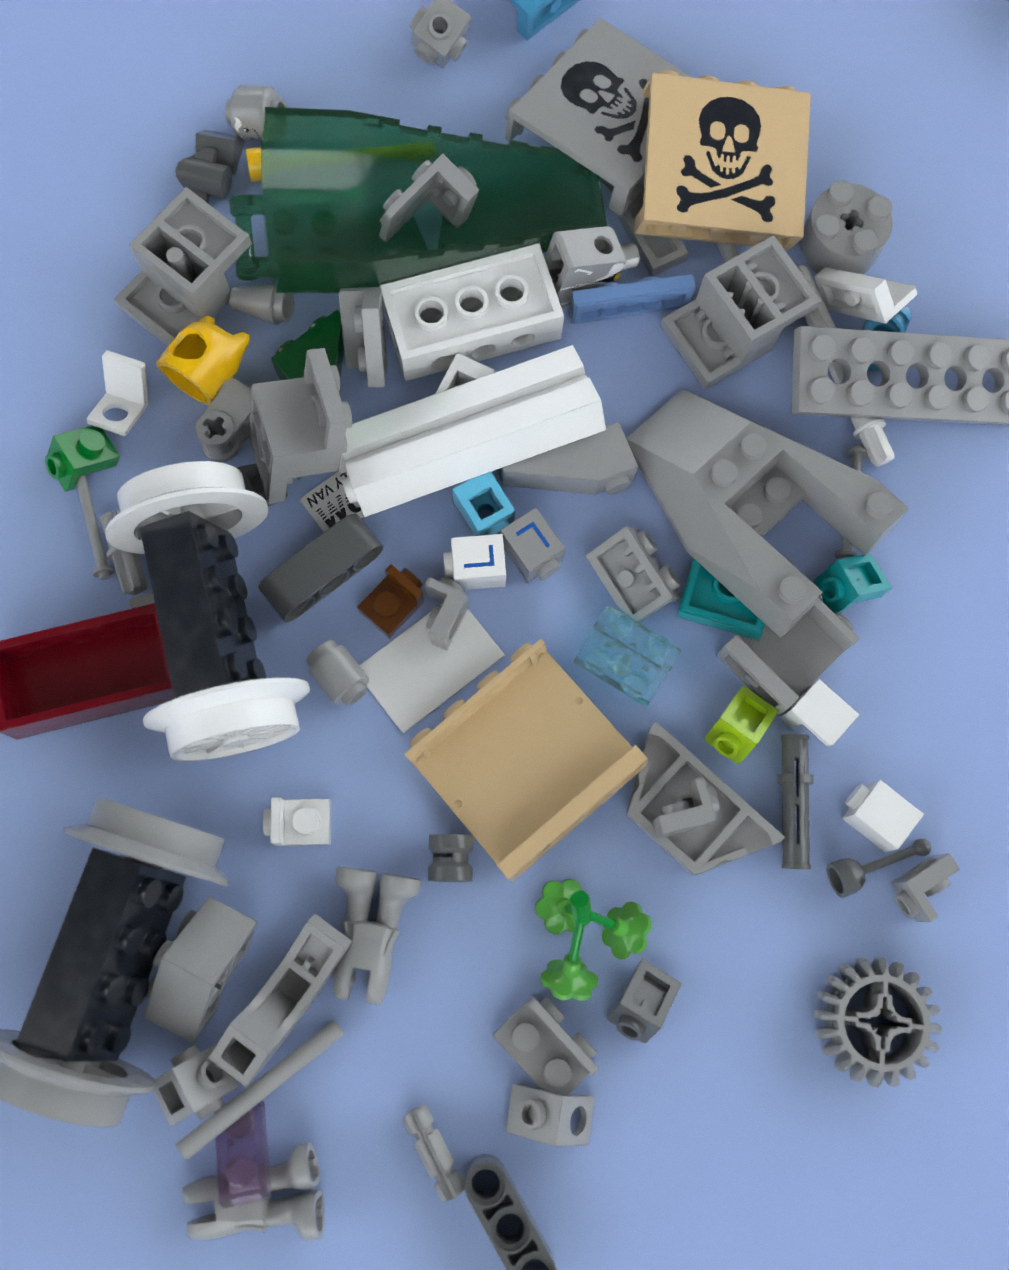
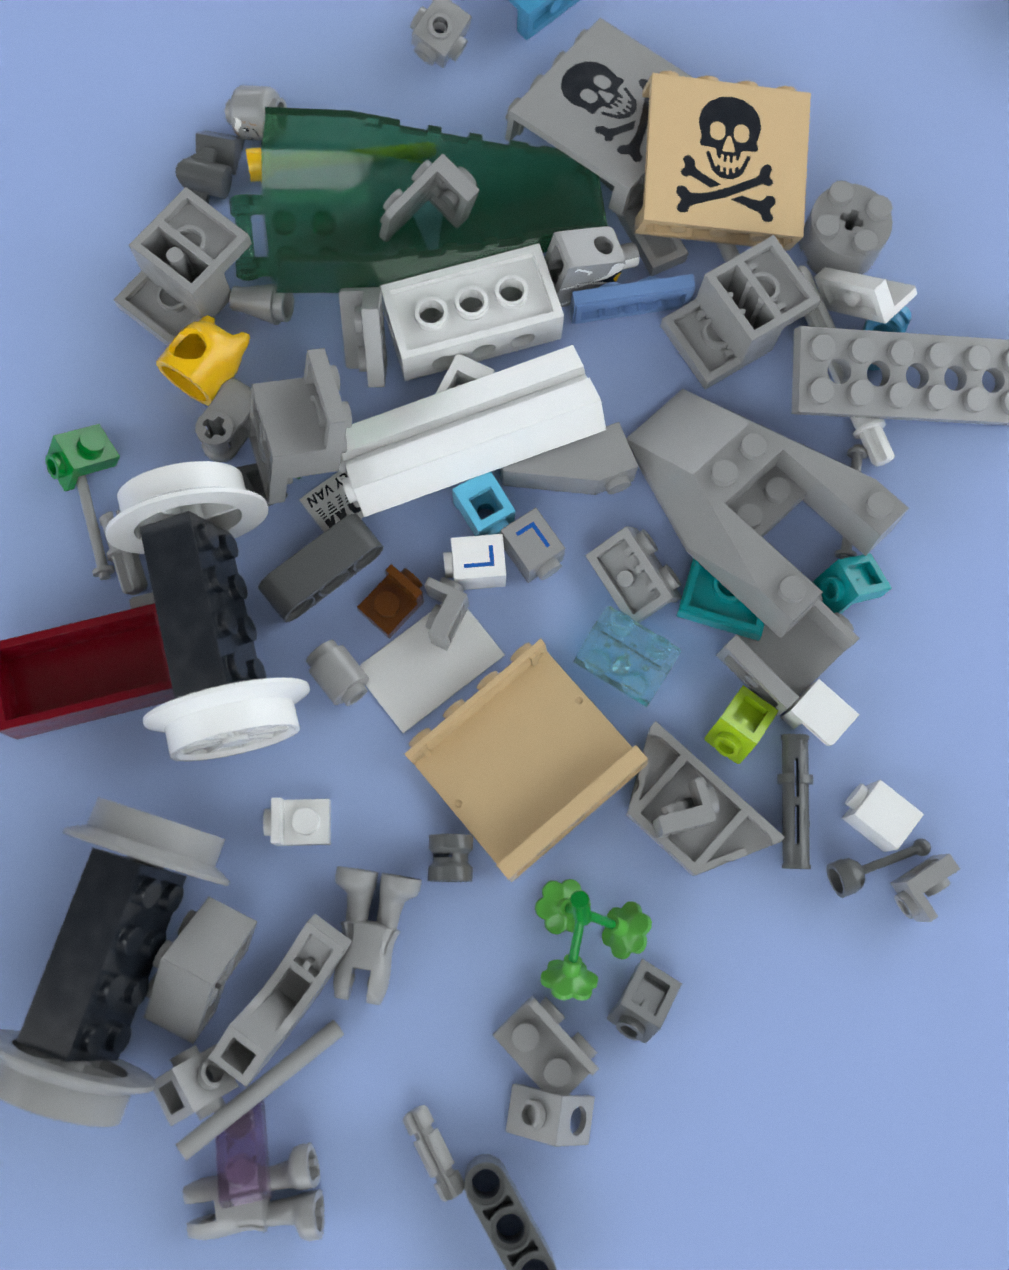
white bracket [87,350,149,436] -> none
dark green slope [271,310,344,380] -> none
light grey gear [813,957,943,1087] -> none

